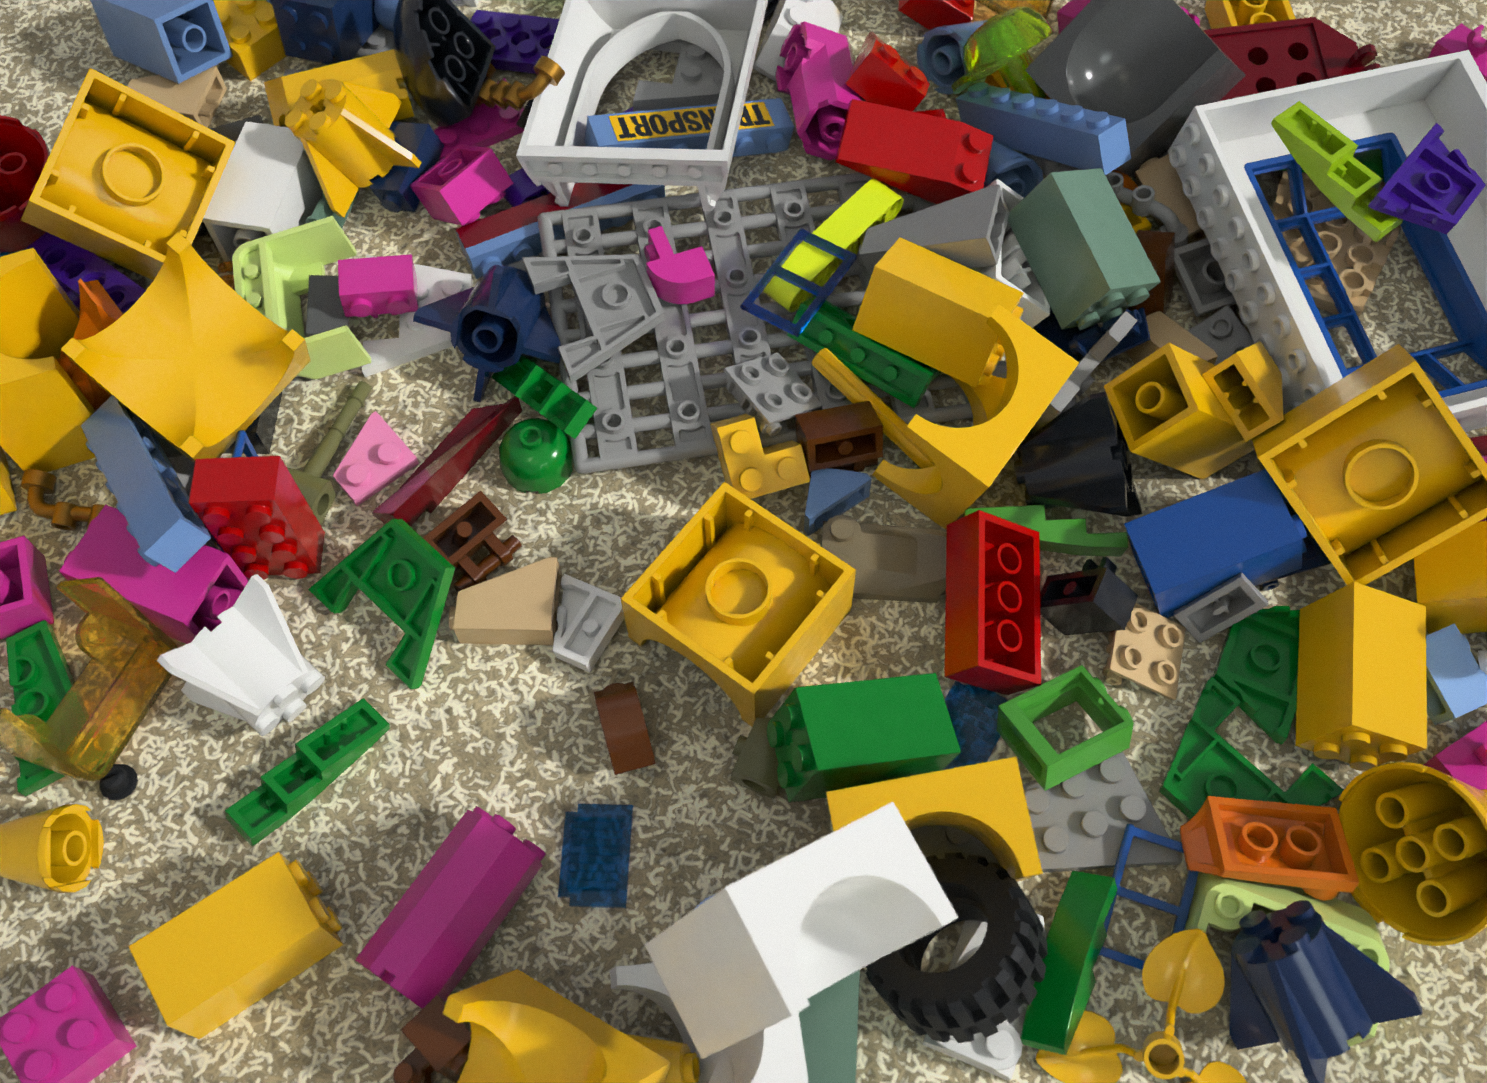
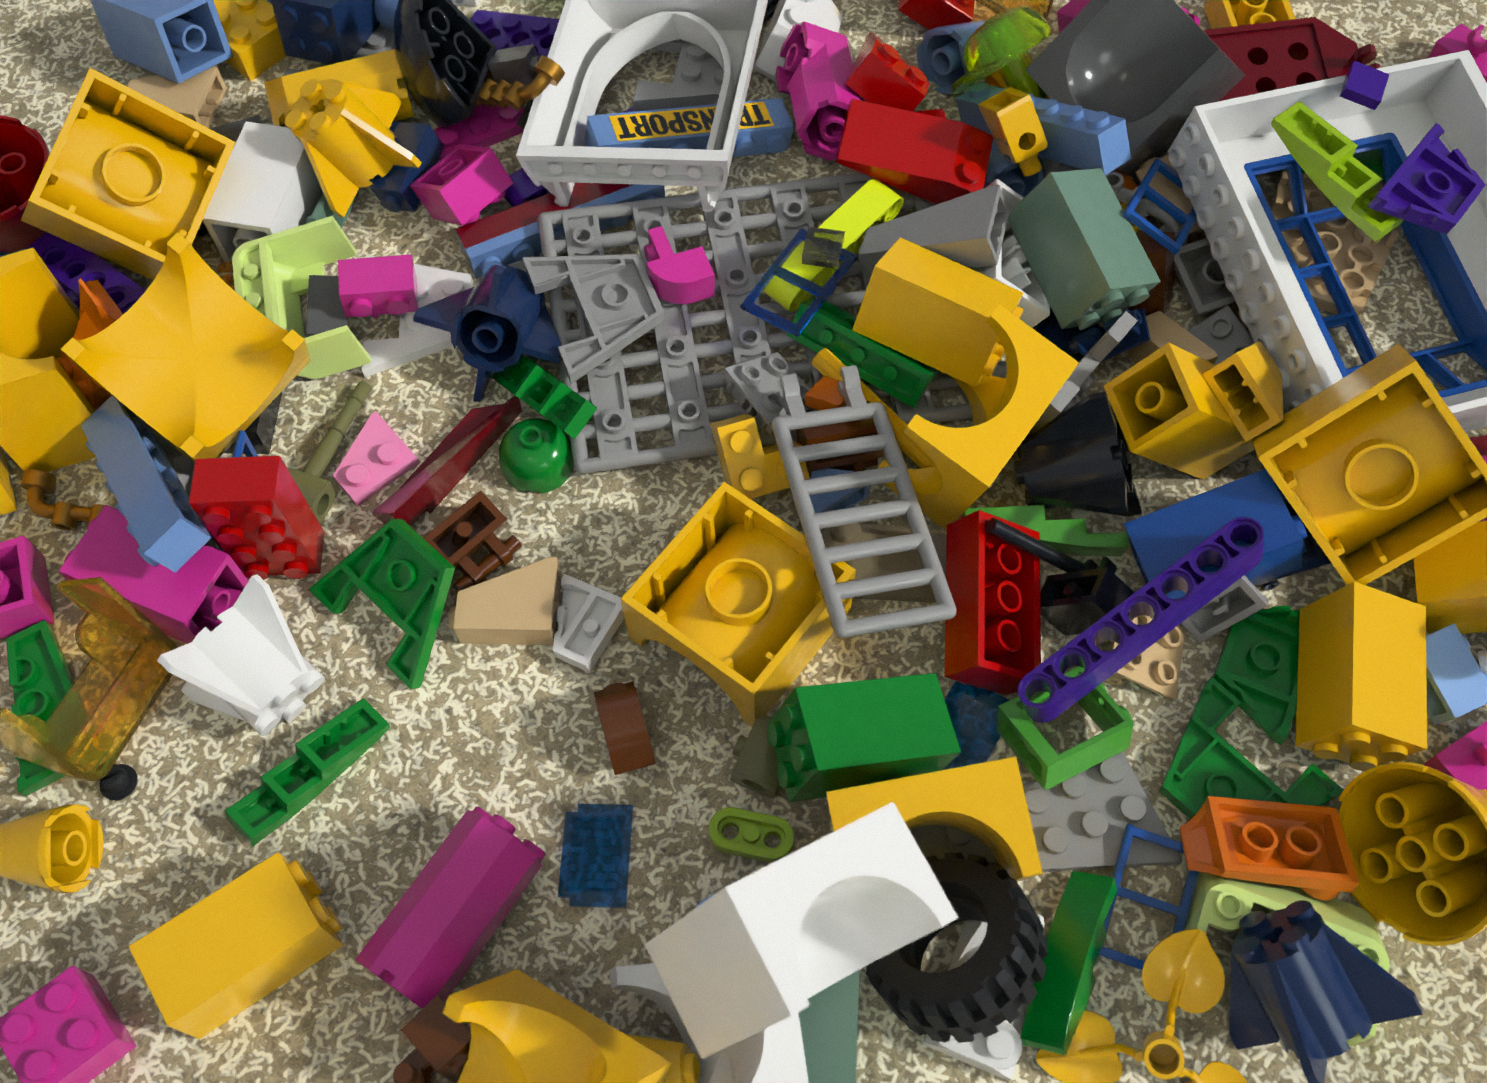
none -> flat silver brick [488,44,541,86]
none -> lime plate [709,807,794,863]
none -> light grey bar [772,365,957,638]
none -> clear smoke tile [802,227,845,269]
none -> orange tile [805,376,846,410]
none -> yellow torso [978,87,1048,177]
none -> black bar [985,518,1084,573]
none -> dark purple beam [1018,516,1264,723]
none -> blue window [1123,158,1196,255]
none -> dark purple tile [1339,61,1390,110]

